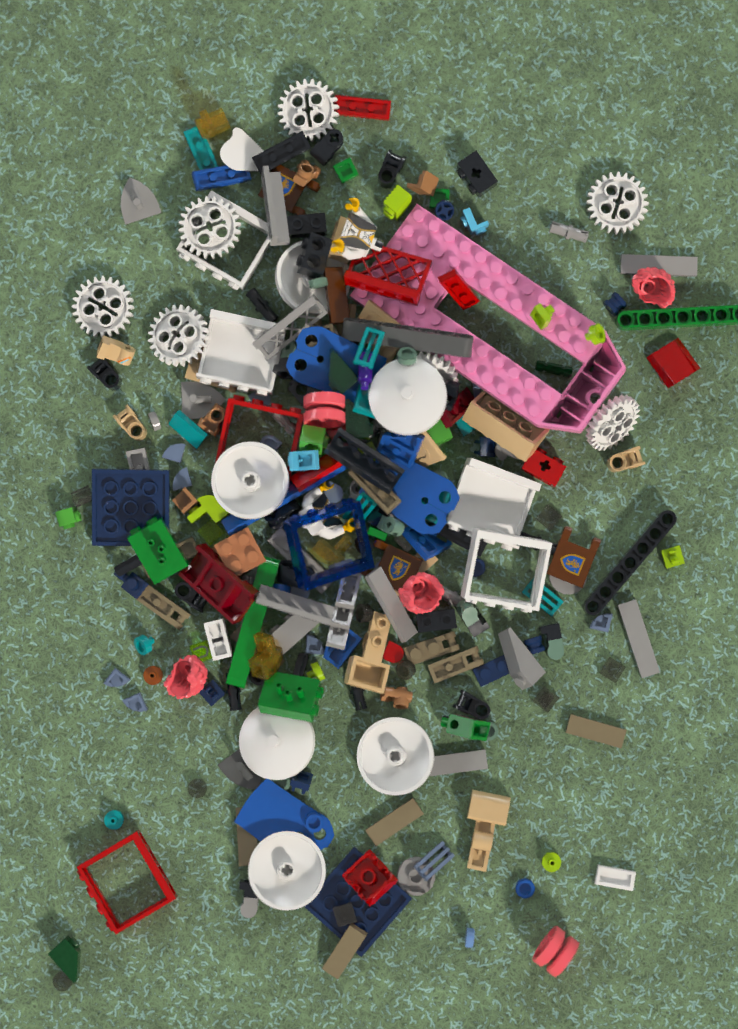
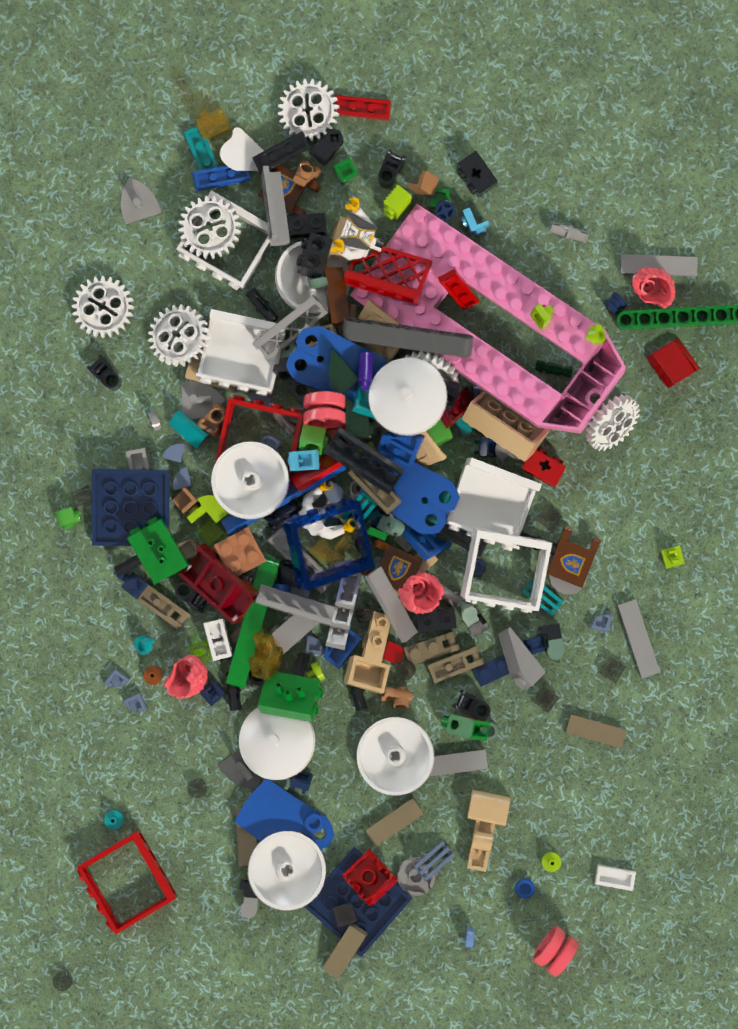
dark green slope [48,936,81,983] -> none
tan leg [96,335,136,366] -> none
tan piece [113,404,147,441] -> none
teal tile [353,326,385,369] -> none
sand green tile [397,347,417,365] -> none
black beam [583,510,677,615] -> none
white gear [586,172,649,235] -> none
tan piece [606,446,645,472] -> none

